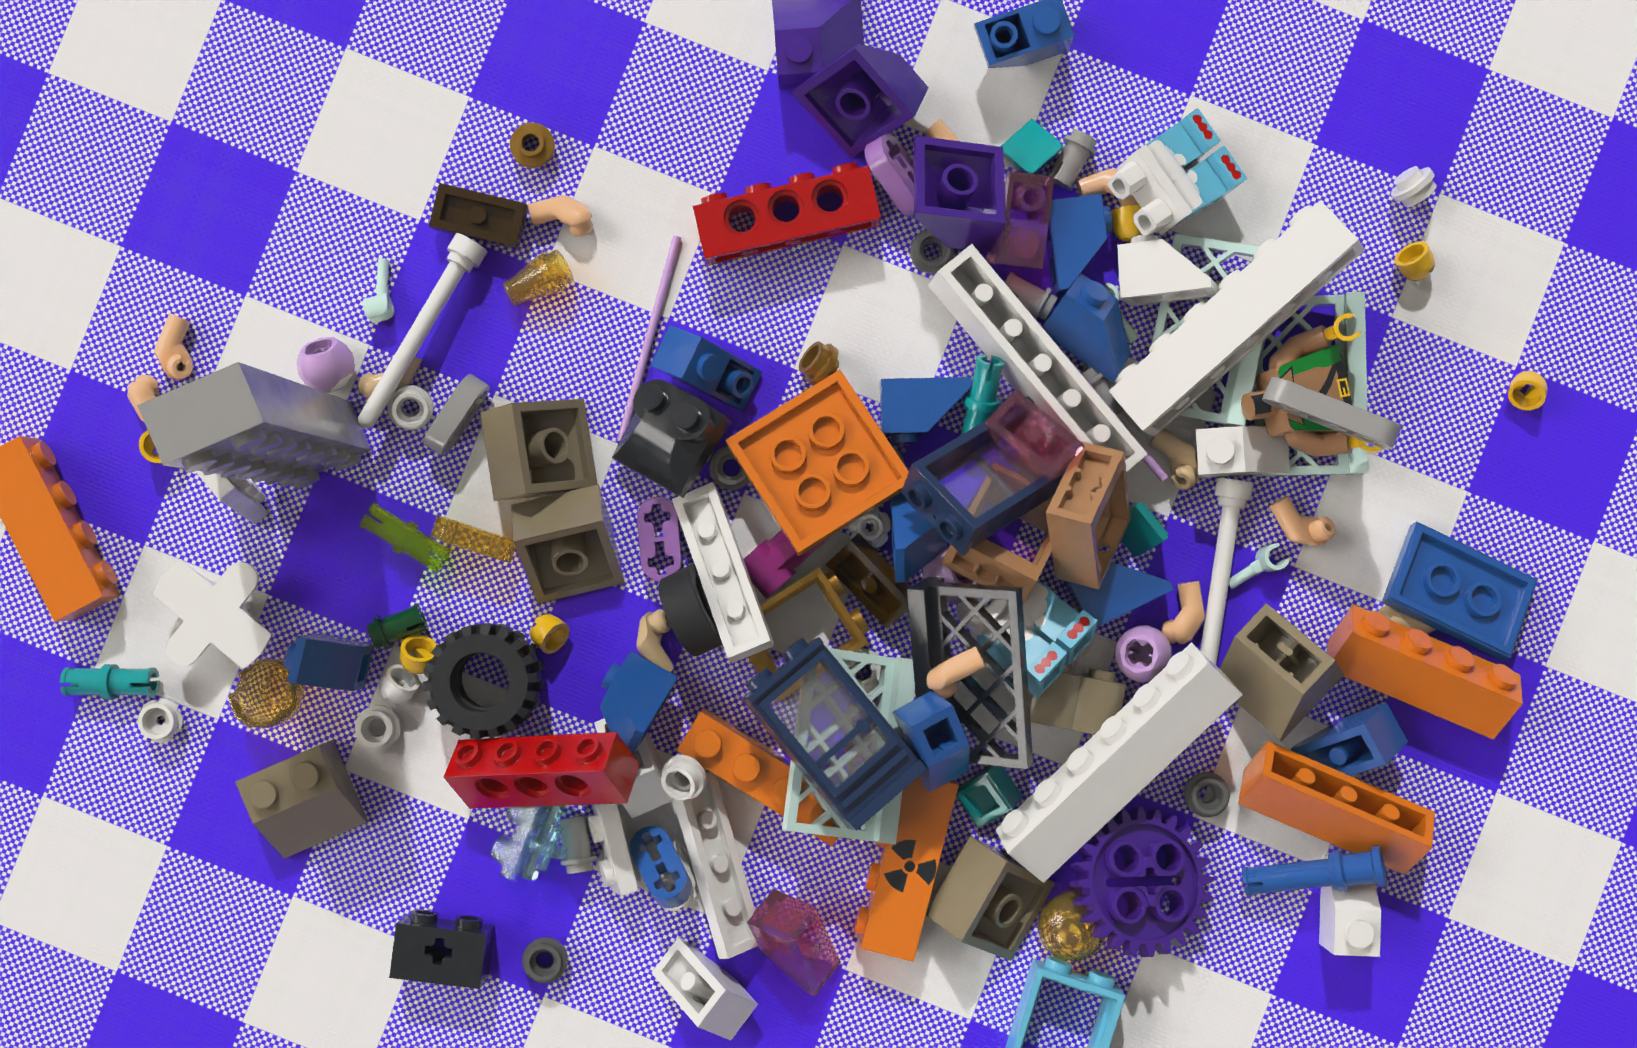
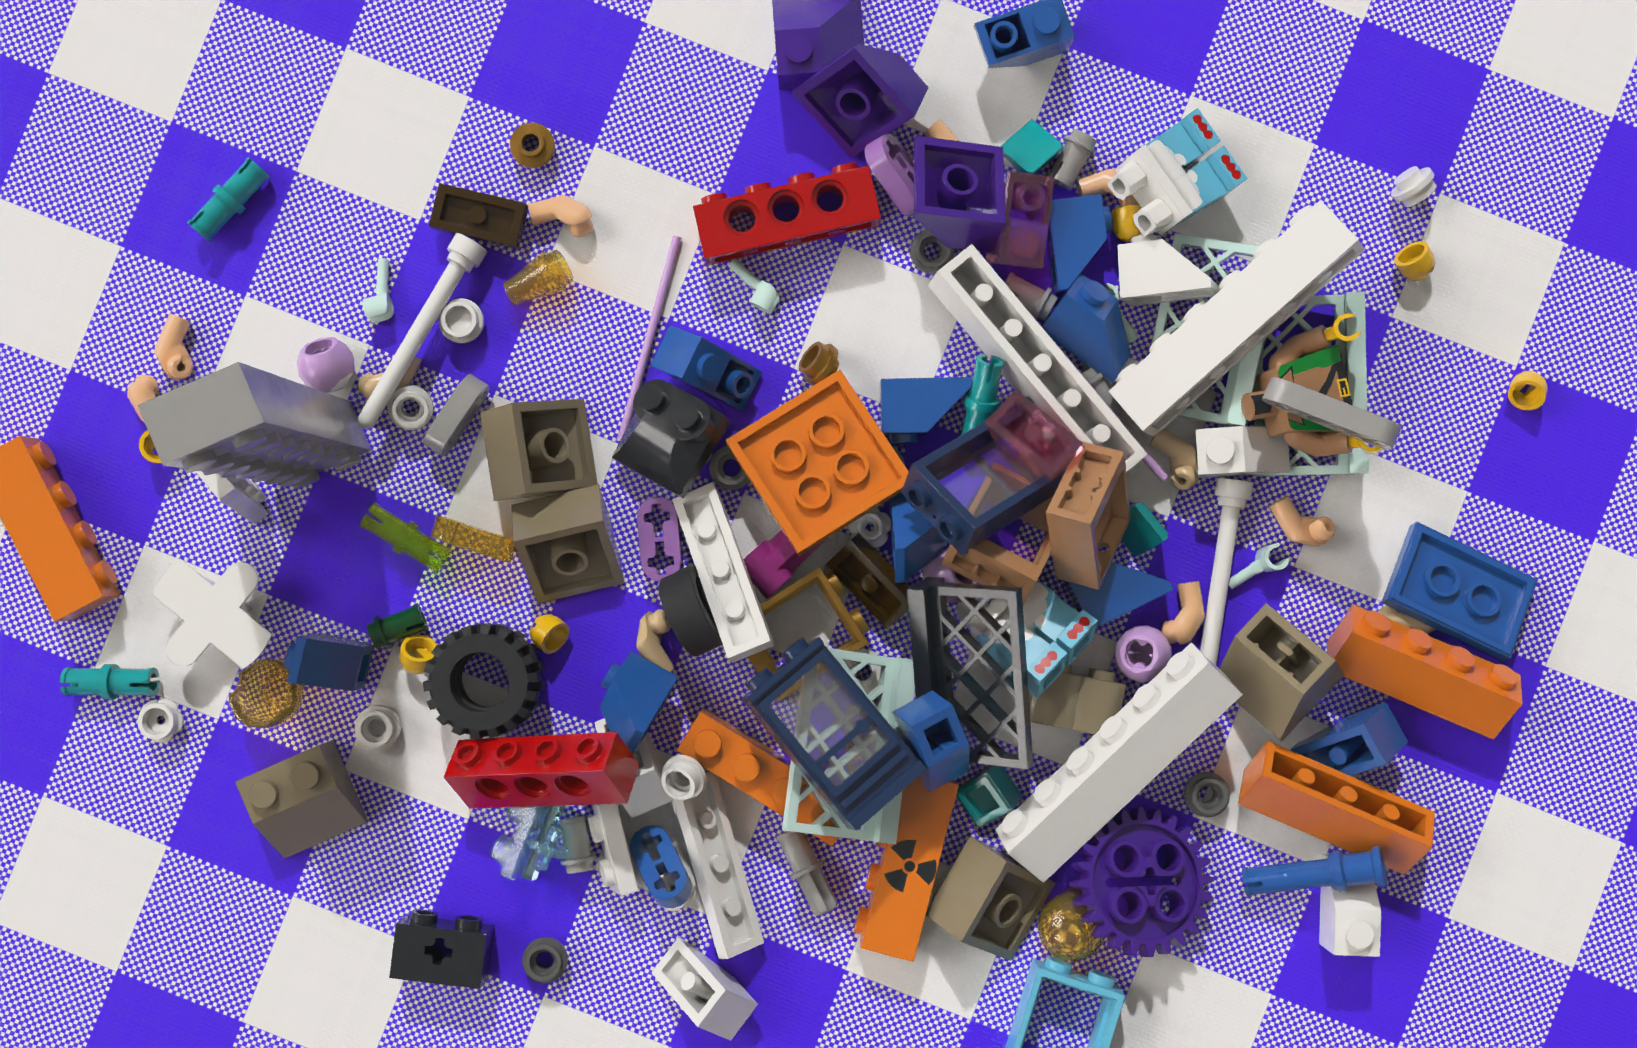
white hinge [380,665,420,705] -> none
clear pink slope [747,889,841,996] -> none
light nougat arm [927,646,986,699] -> none
none -> teal pin [187,157,270,242]
none -> white plate [439,298,484,344]
none -> light aqua hand [728,259,780,314]
none -> light grey axle [775,831,837,916]

